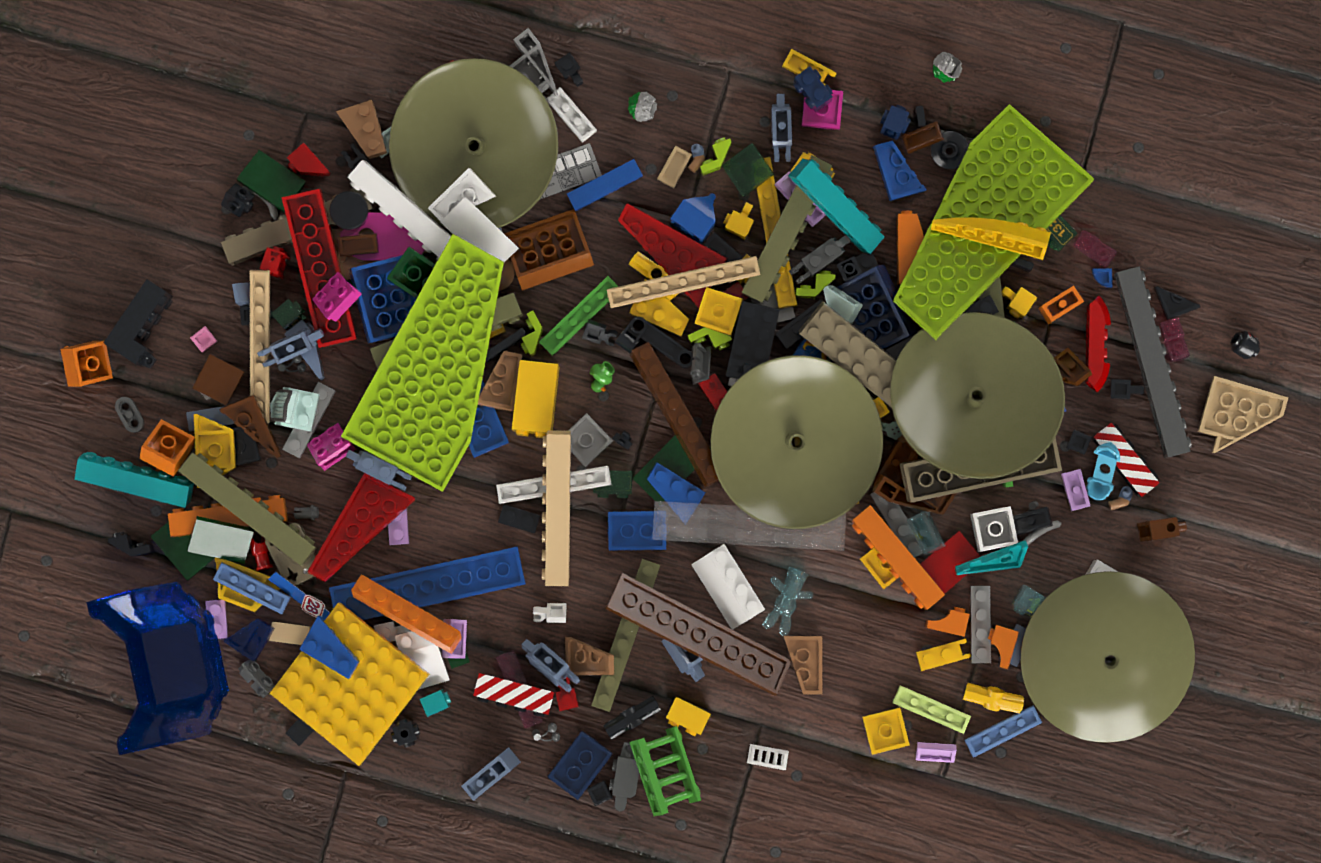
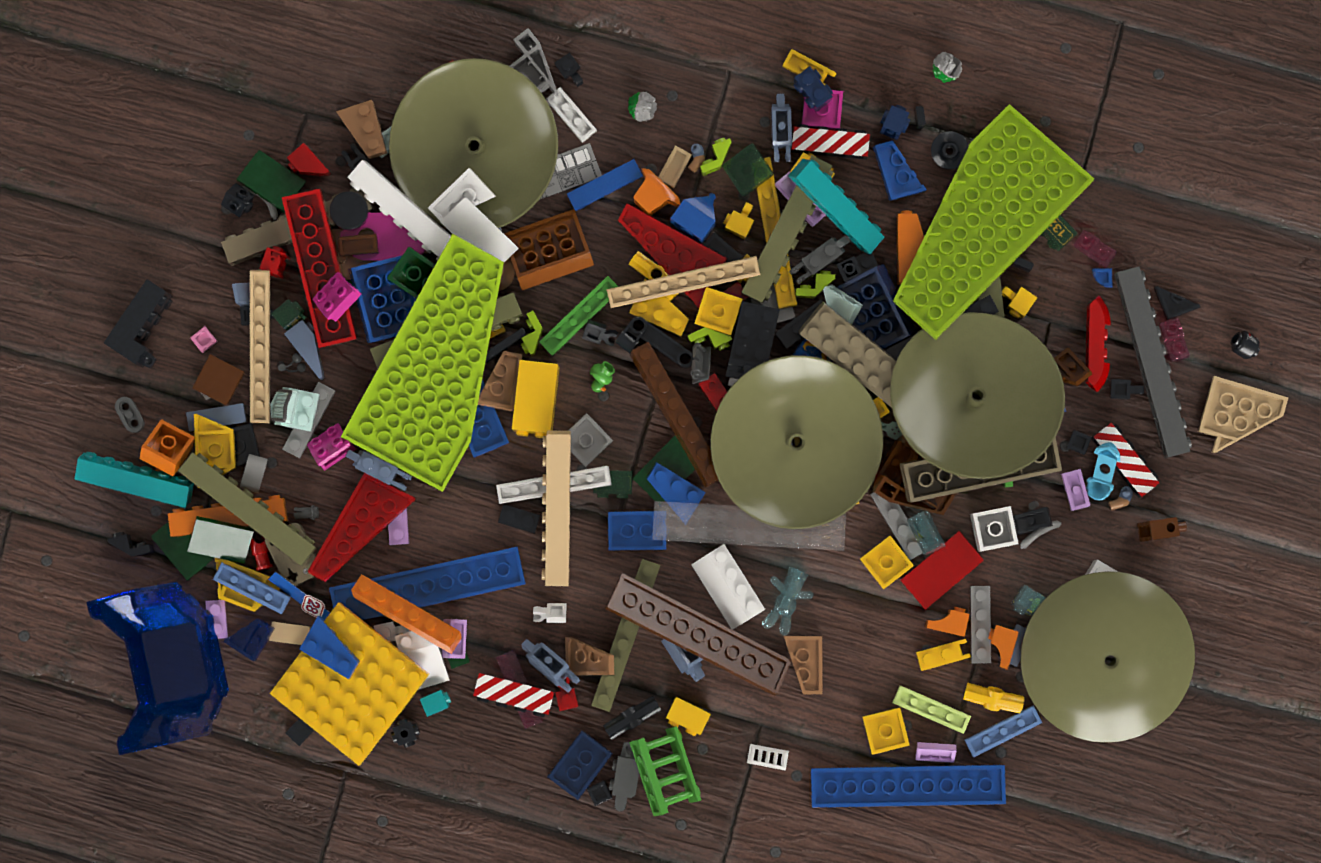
orange piece [60,341,113,387] -> none
reddish brown wing [219,394,282,458] -> none
dark grey hinge [238,658,275,698] -> none
sand blue hinge [257,328,324,367] -> none
sand blue slope [462,747,521,801] -> none
dark grey piece [532,723,560,742] -> none
black plate [612,431,633,451] -> none
orange brick [851,505,945,610] -> none
reddish brown tile [901,121,944,154] -> none
yellow wedge [931,217,1051,260] -> none
teal wing [955,541,1028,575] -> none
orange brick [1038,286,1084,324] -> none
none -> light grey beam [240,454,268,493]
none -> orange piece [633,168,681,216]
none -> brick [791,124,870,160]
none -> blue plate [811,765,1006,808]

